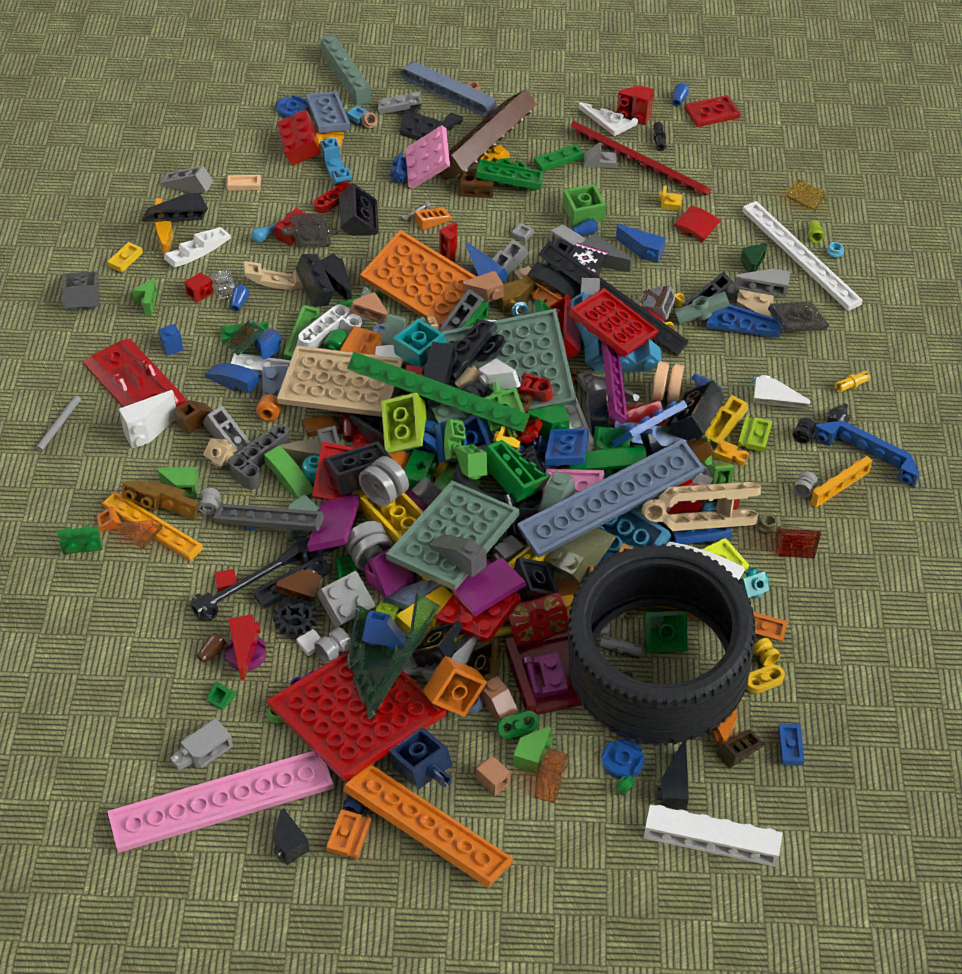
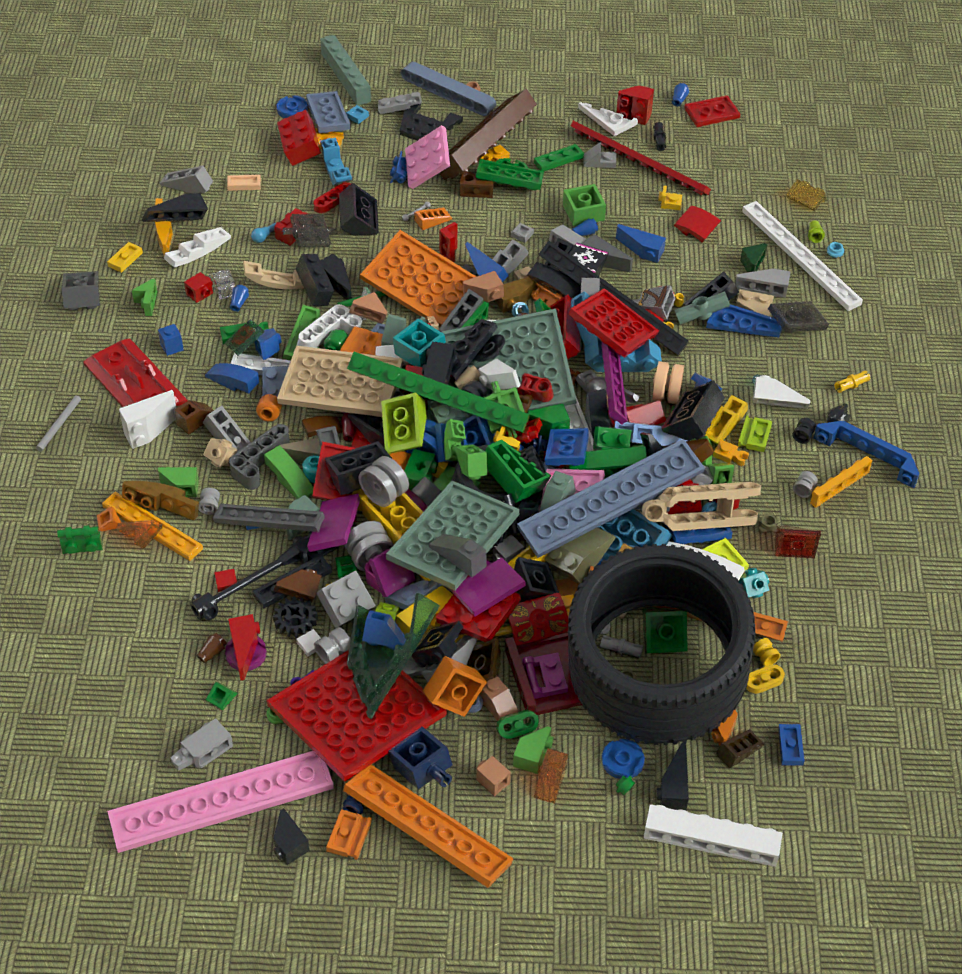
nougat plate [361,112,377,129] -> none
wing [611,400,688,448] -> none

